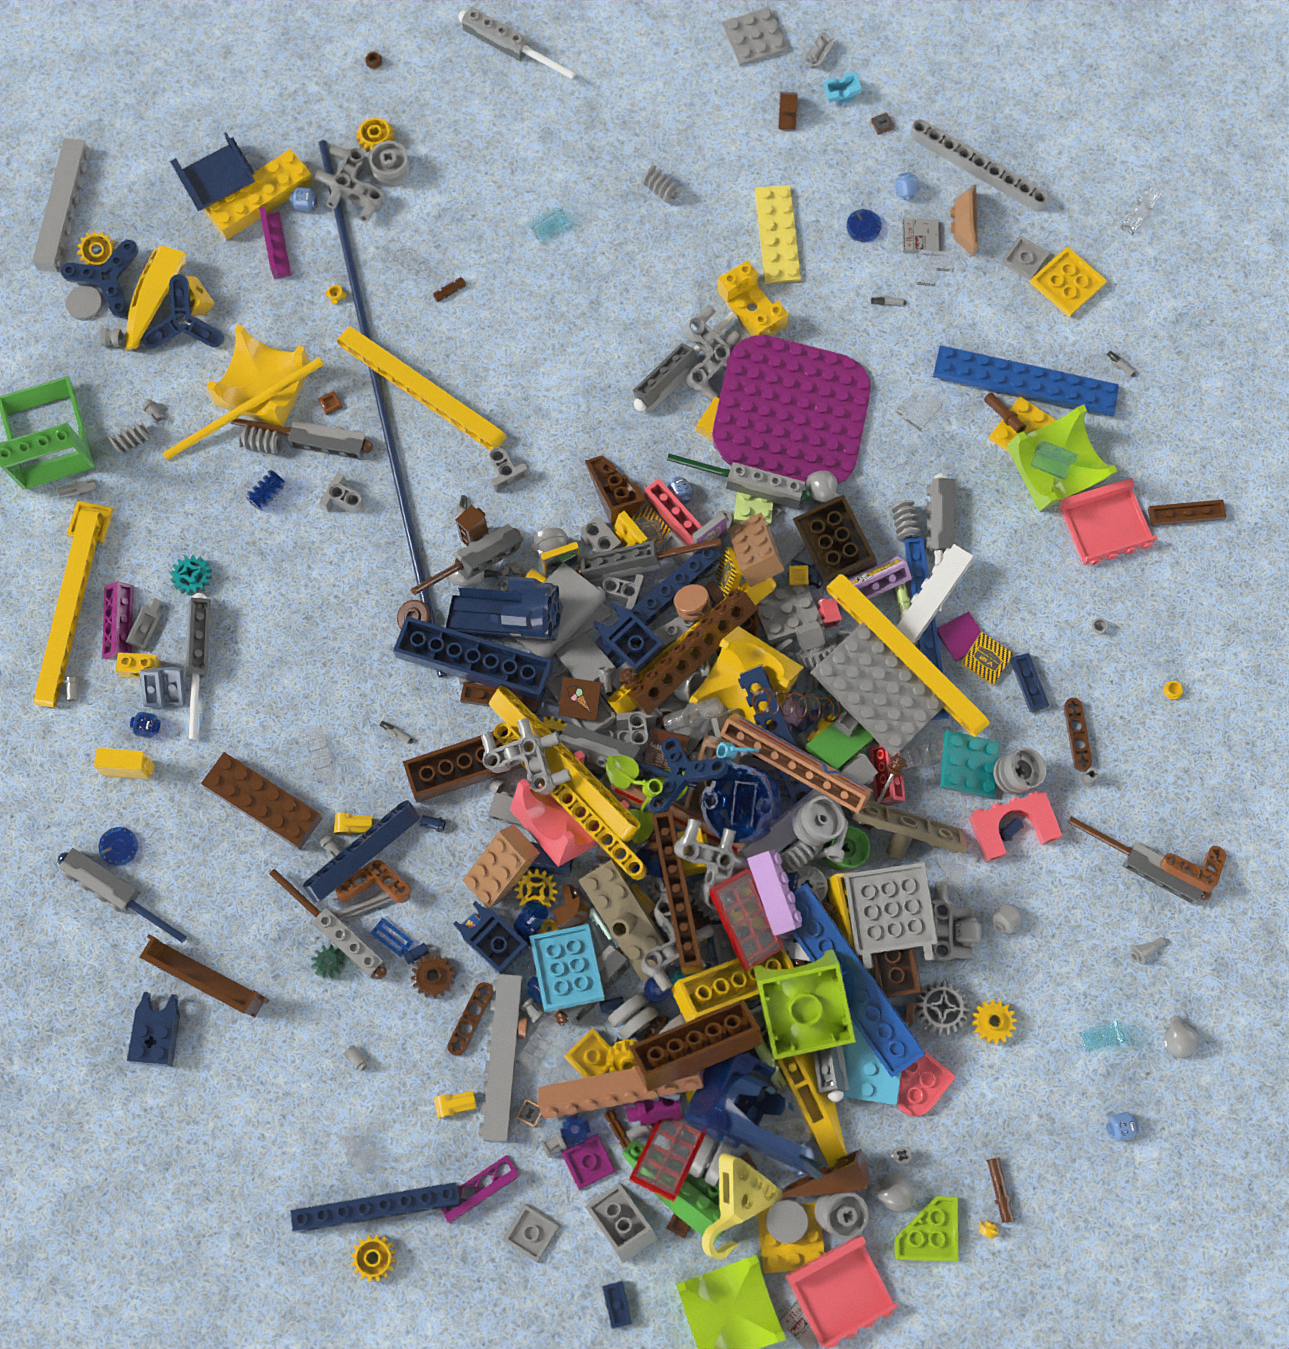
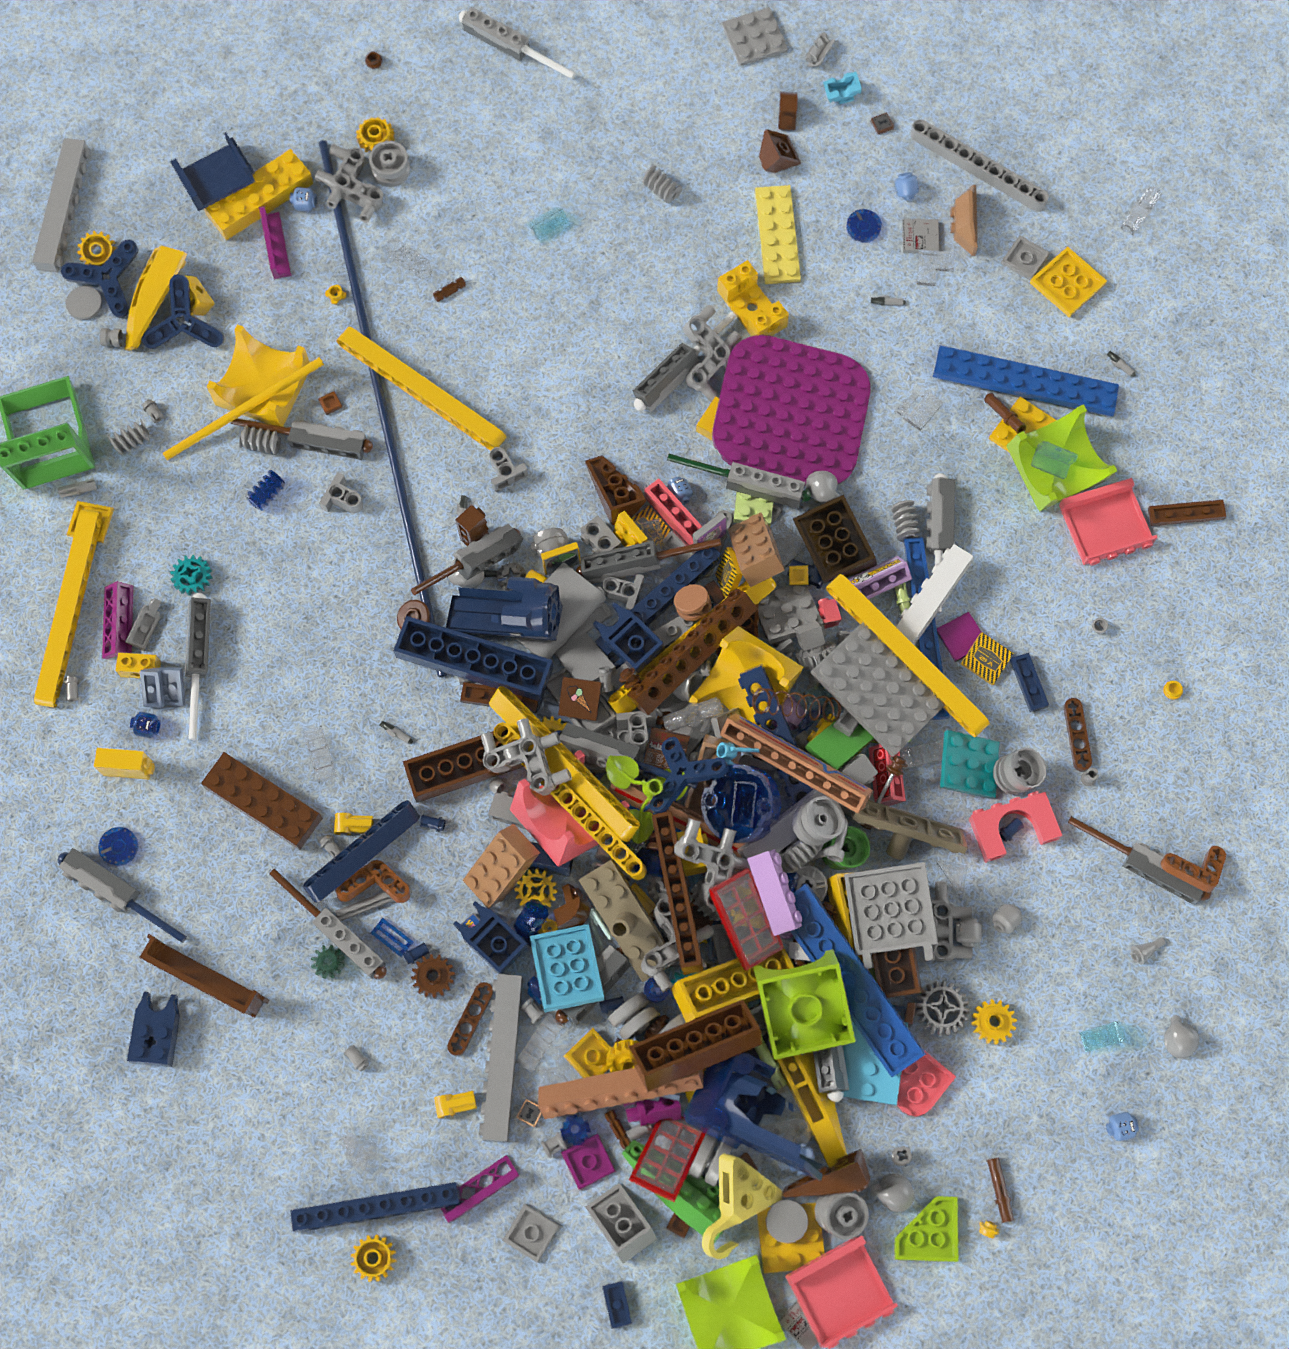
nougat tile [517,1017,528,1038] -> none
none -> reddish brown slope [759,129,801,173]

